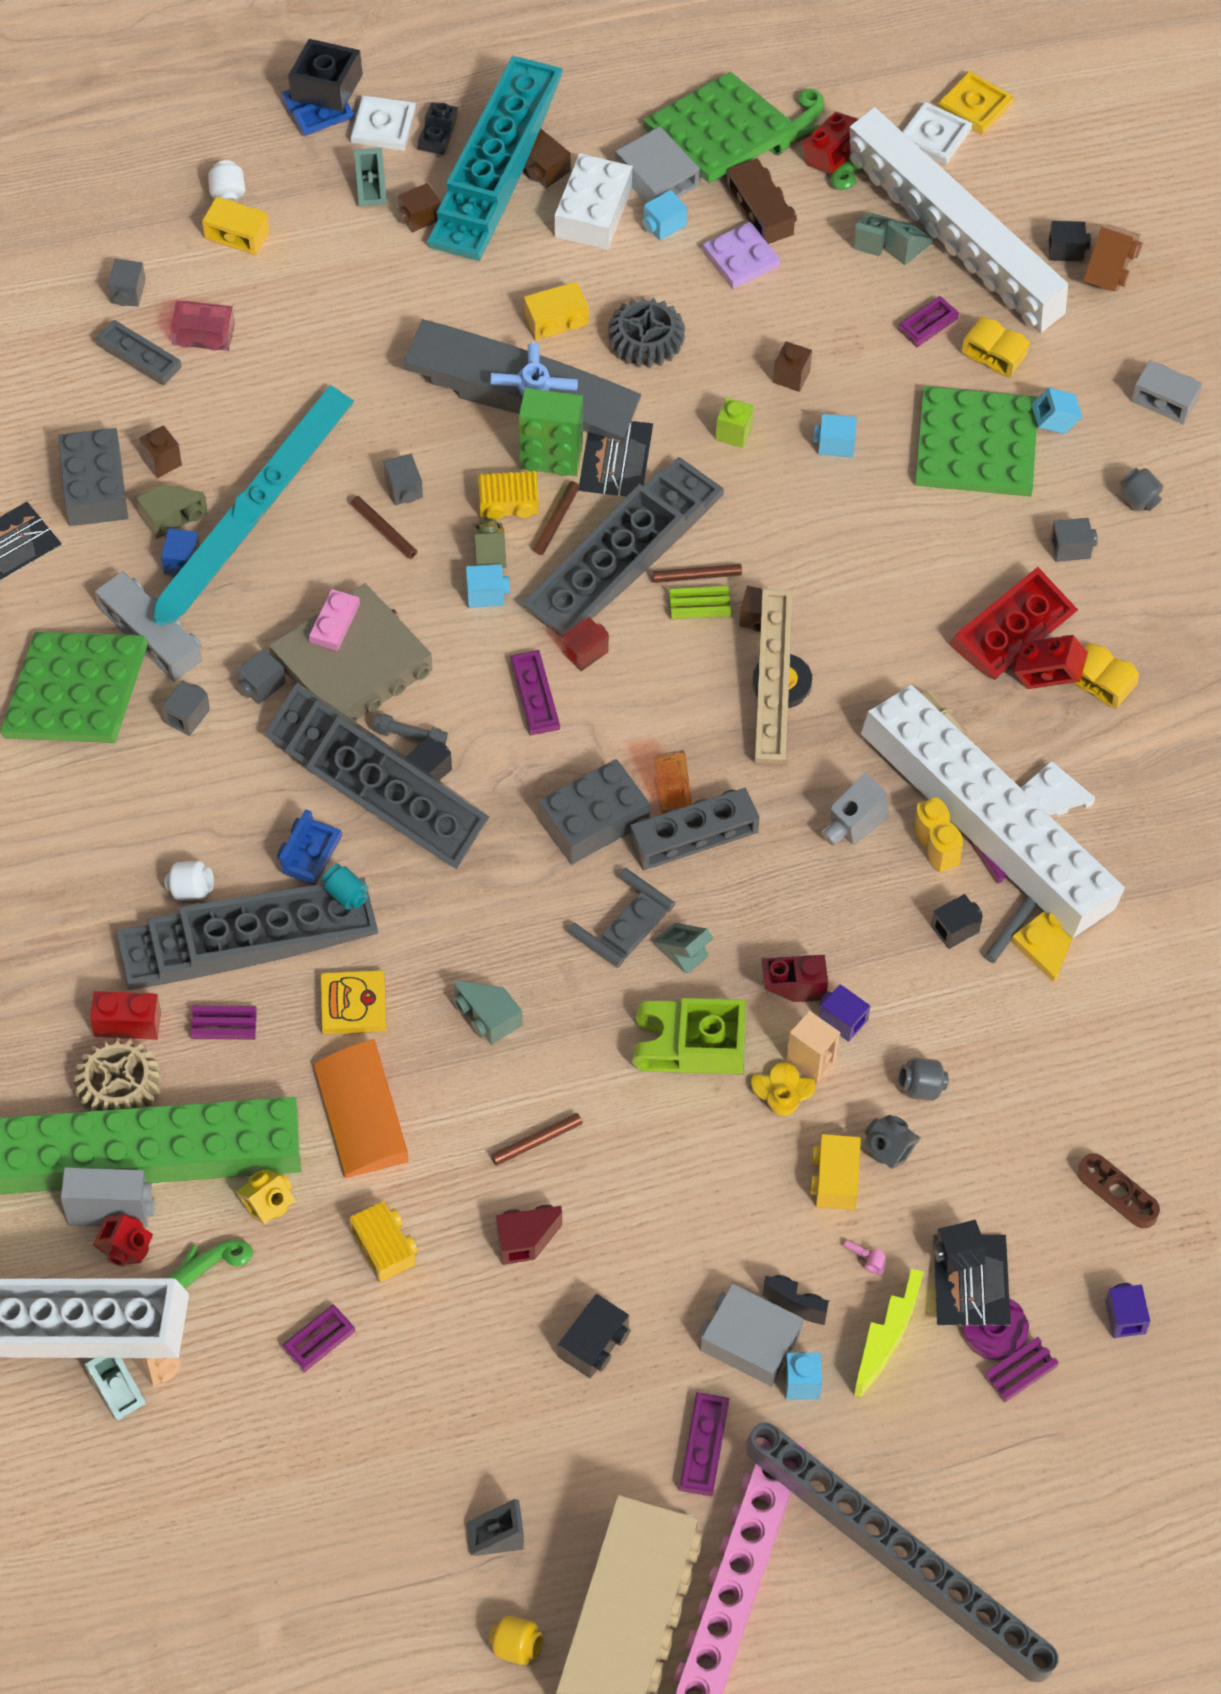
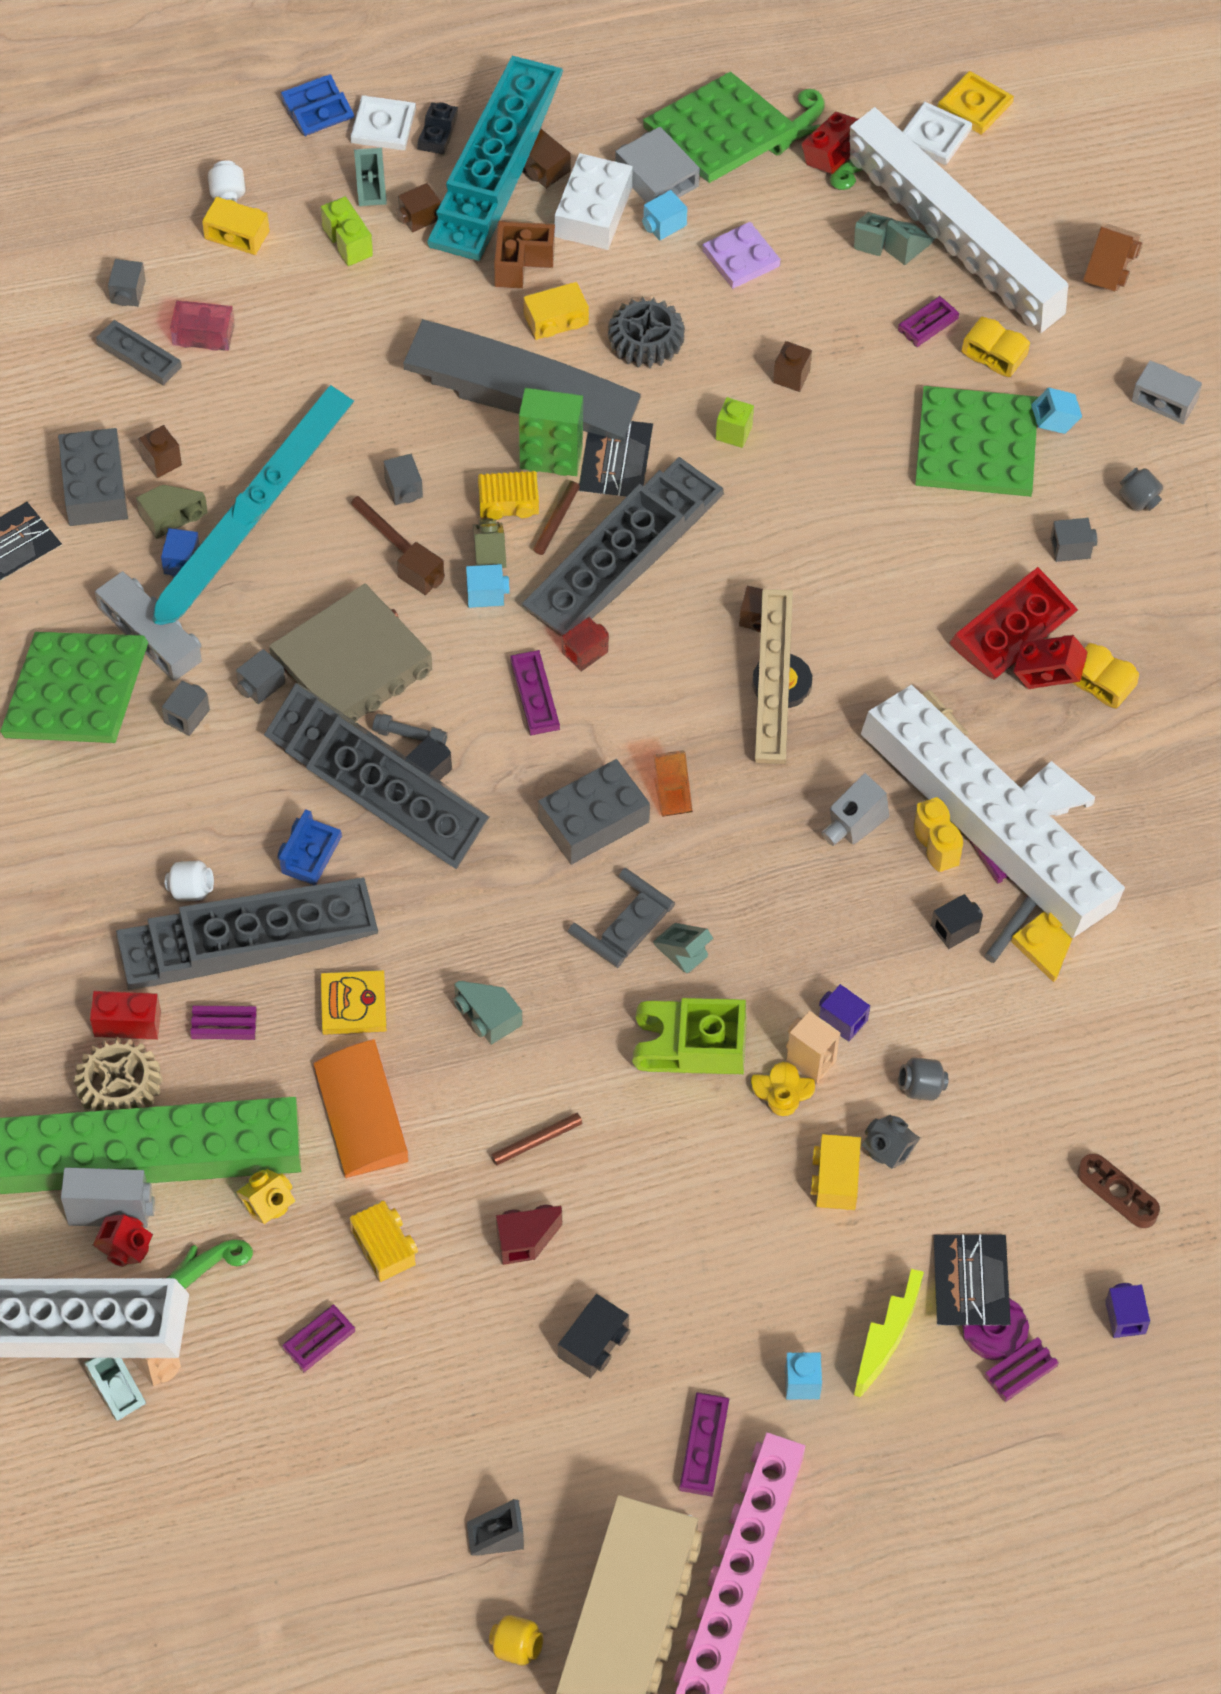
black brick [288,38,363,112] -> none
bright pink plate [309,589,360,651] -> none
teal brick [321,864,368,910] -> none
light blue bar [490,343,578,397] -> none
dark grey brick [630,787,760,871] -> none
copper piece [652,564,742,583] -> none
lime tile [669,586,731,619] -> none
light grey brick [698,1283,804,1387] -> none
reddish brown brick [726,158,797,244] -> none
dark grey beam [745,1422,1059,1682] -> none
dark red slope [761,955,828,1002] -> none
black slope [763,1275,829,1325] -> none
medium azure brick [814,414,857,458] -> none
bright pink hand [844,1240,886,1275] -> none
black brick [933,1219,986,1274] -> none
black brick [1048,221,1091,262] -> none
none -> lime brick [321,196,373,266]
none -> reddish brown brick [397,542,445,596]
none -> dark orange brick [494,221,555,289]

